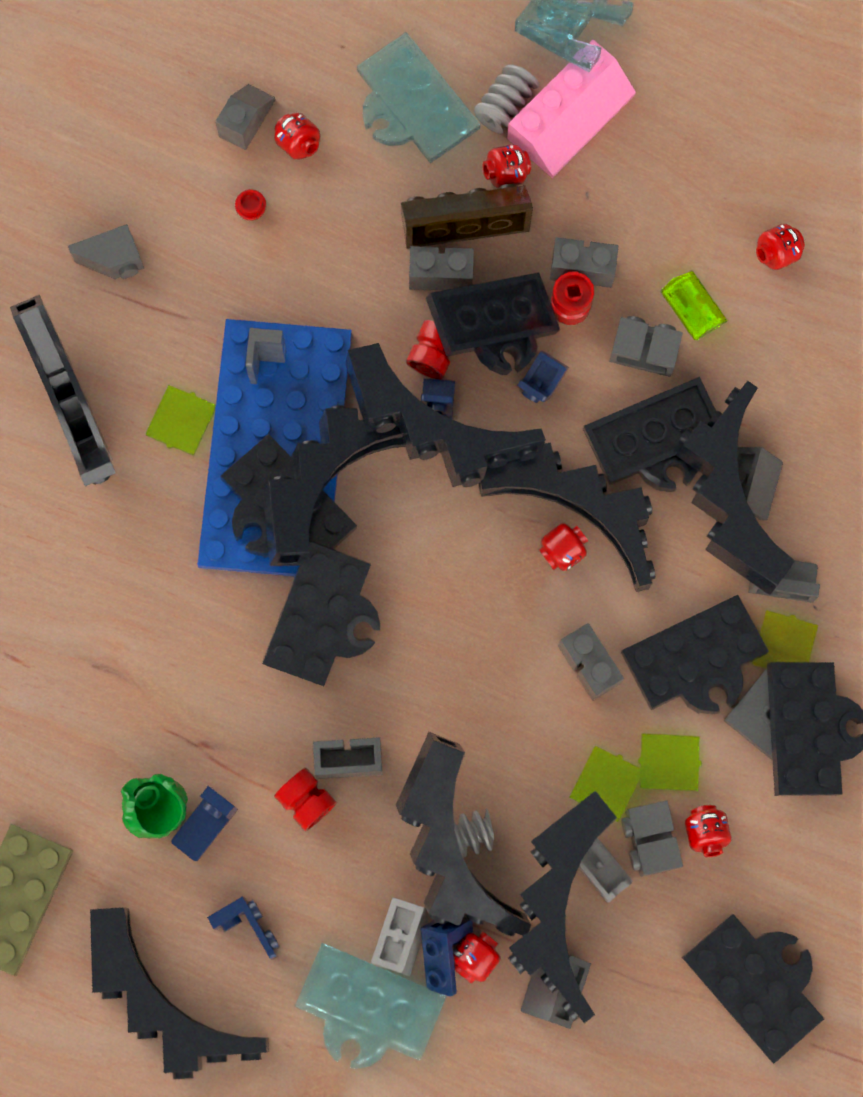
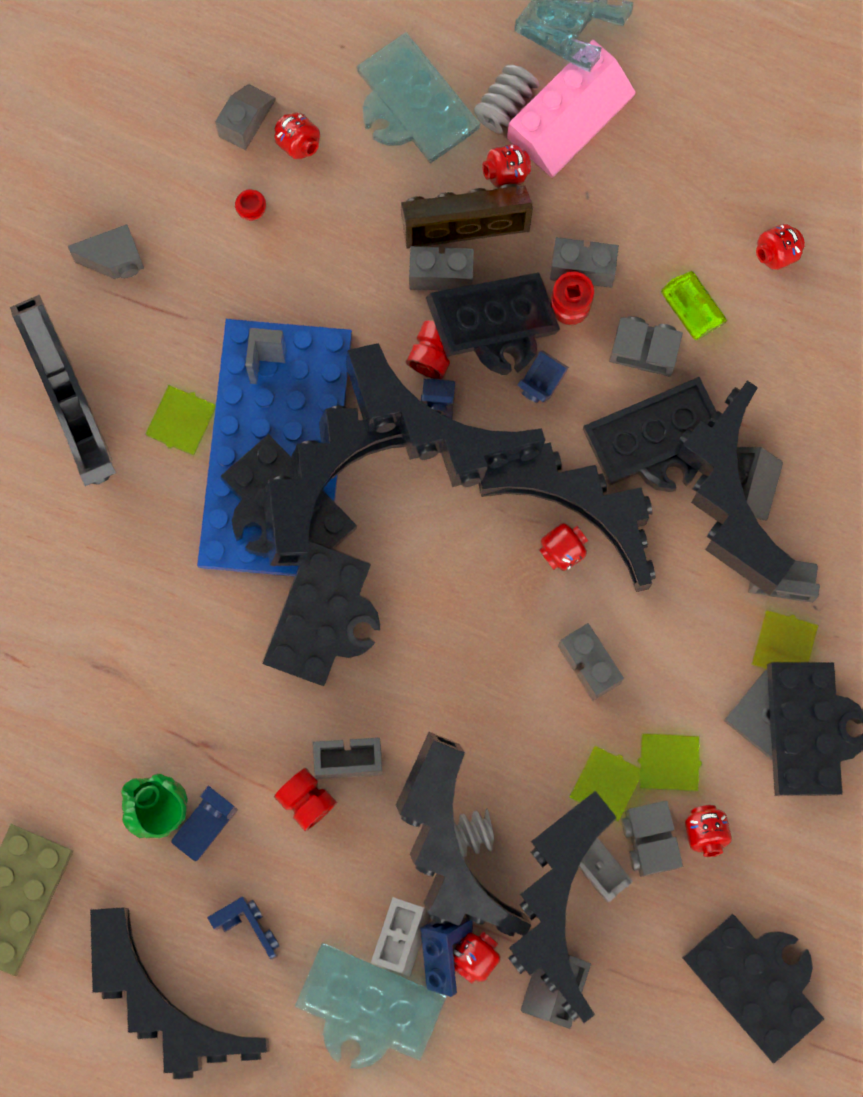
black plate [621,595,769,715] -> none

